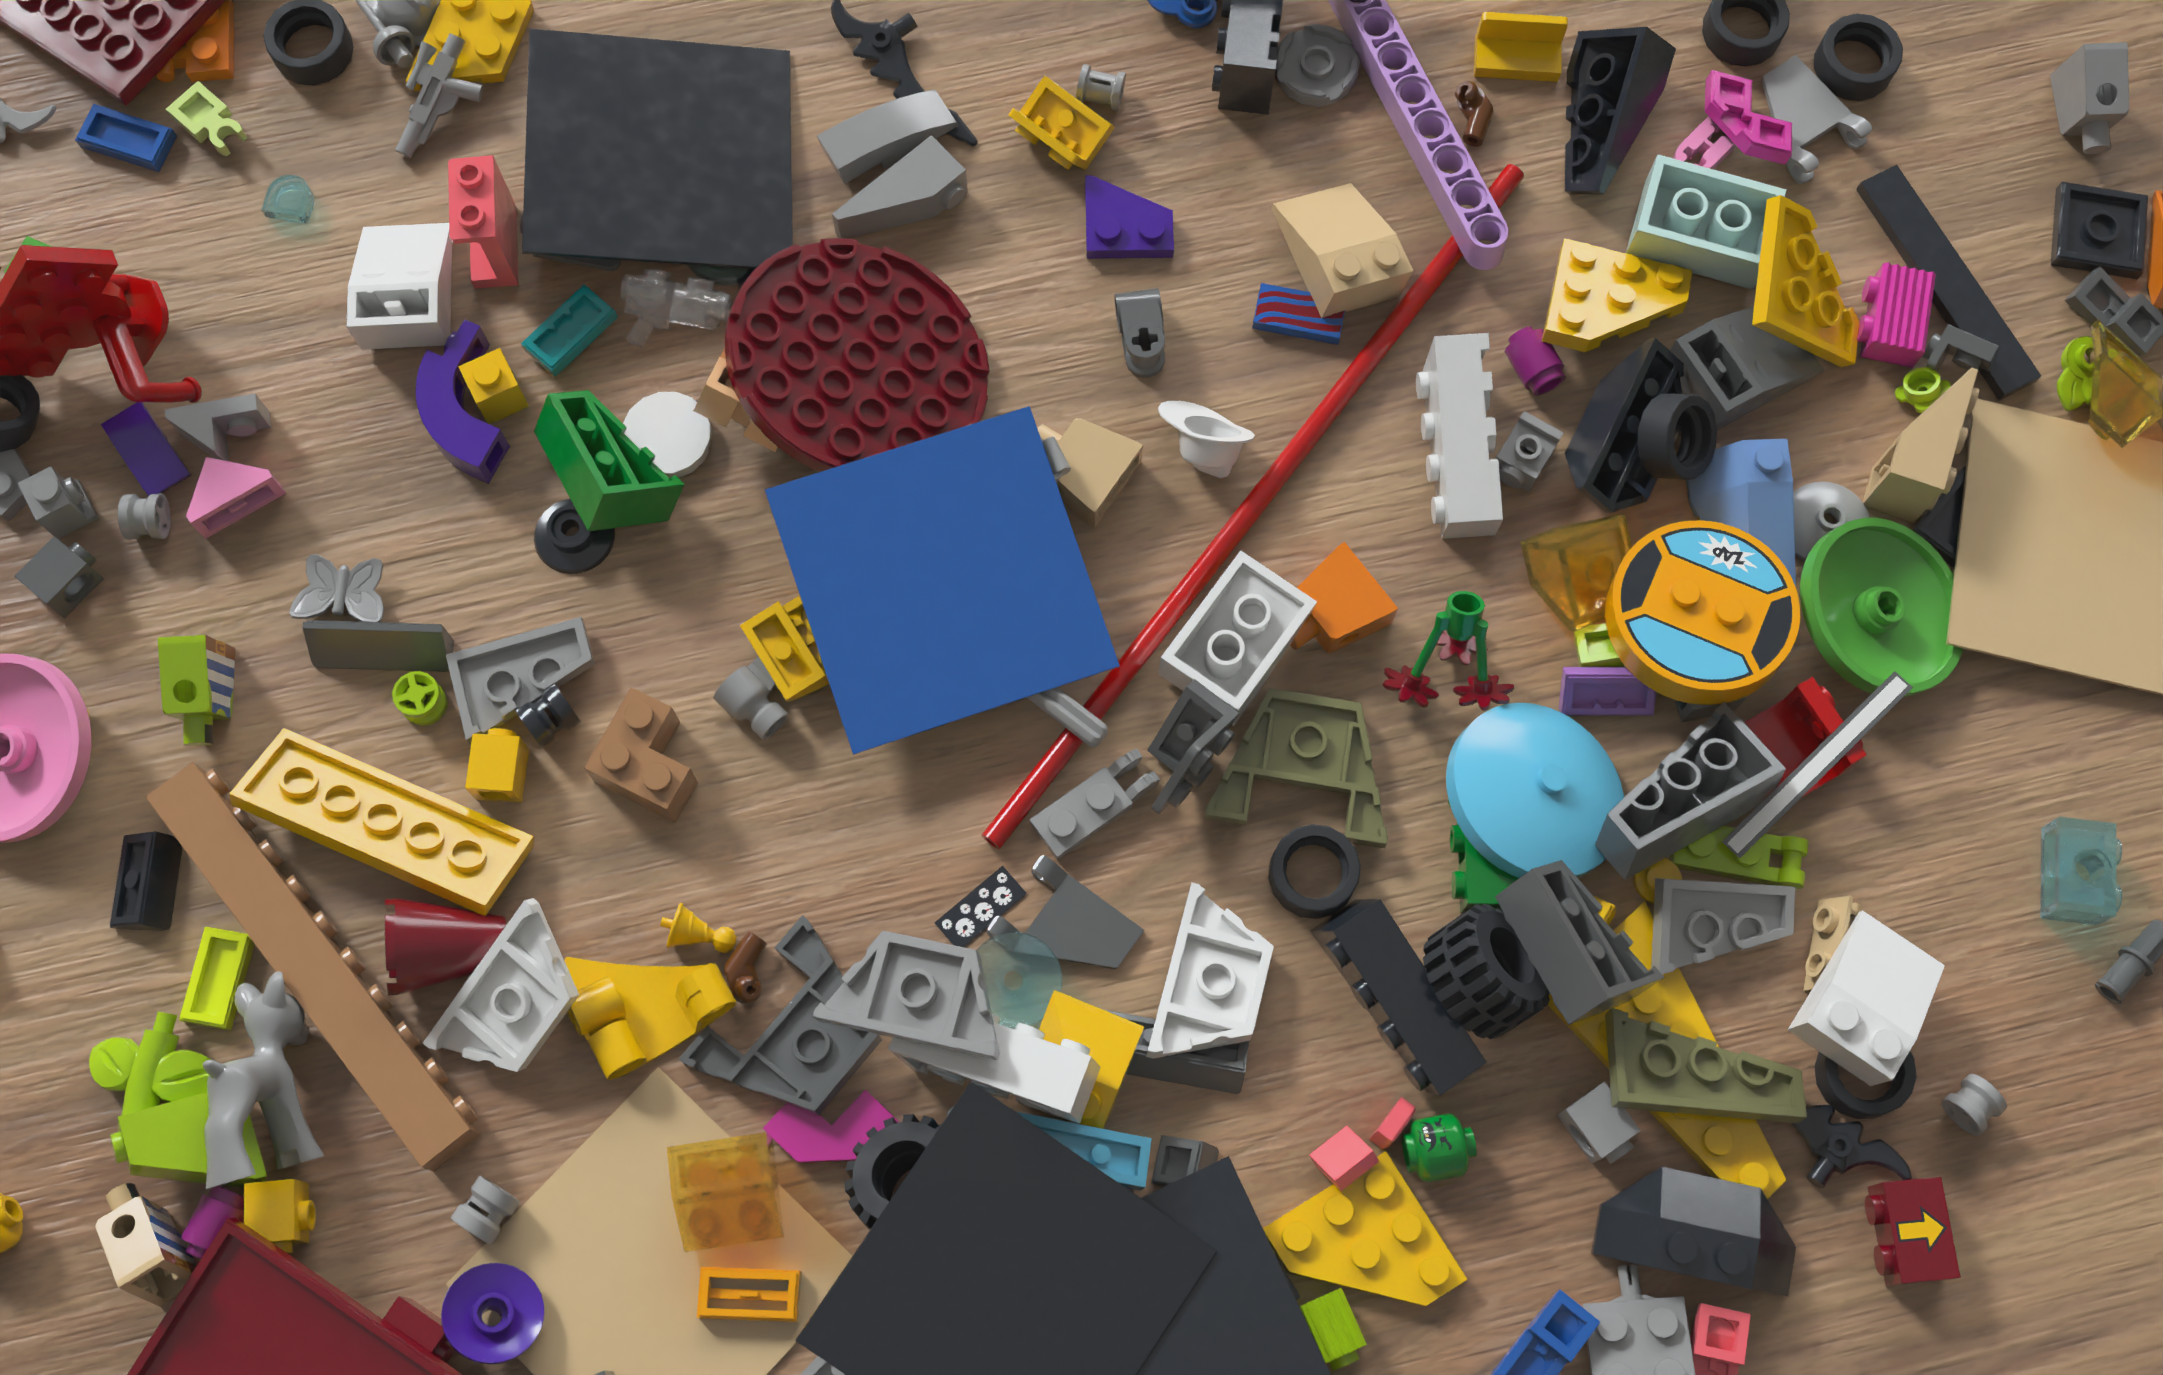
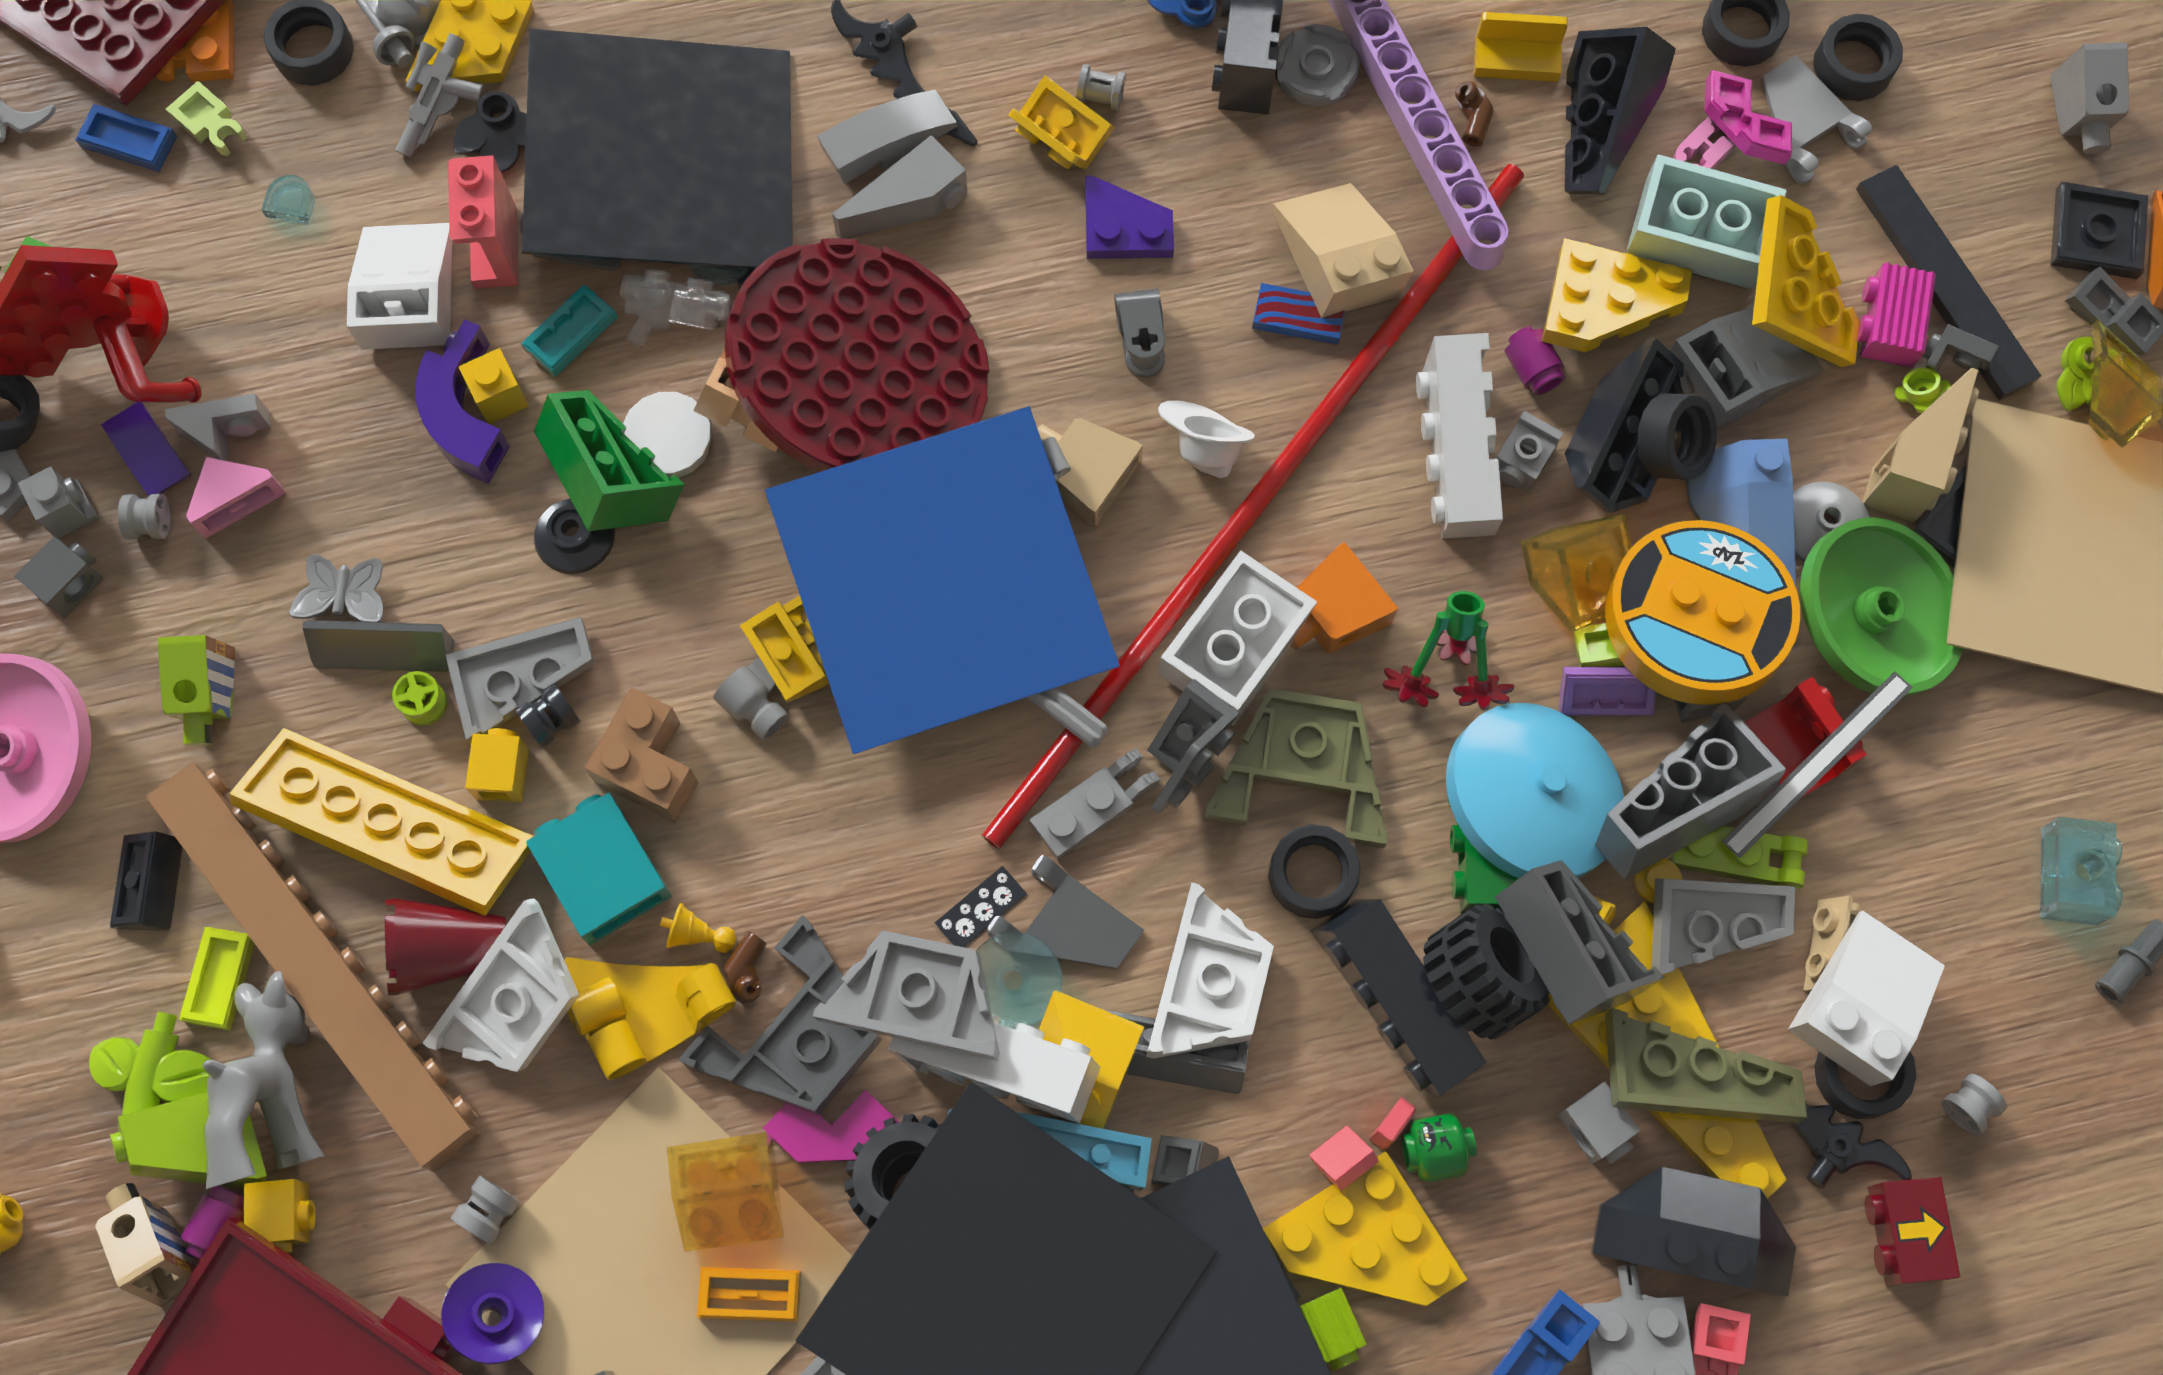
none -> black plate [454,91,527,174]
none -> teal brick [525,792,672,946]

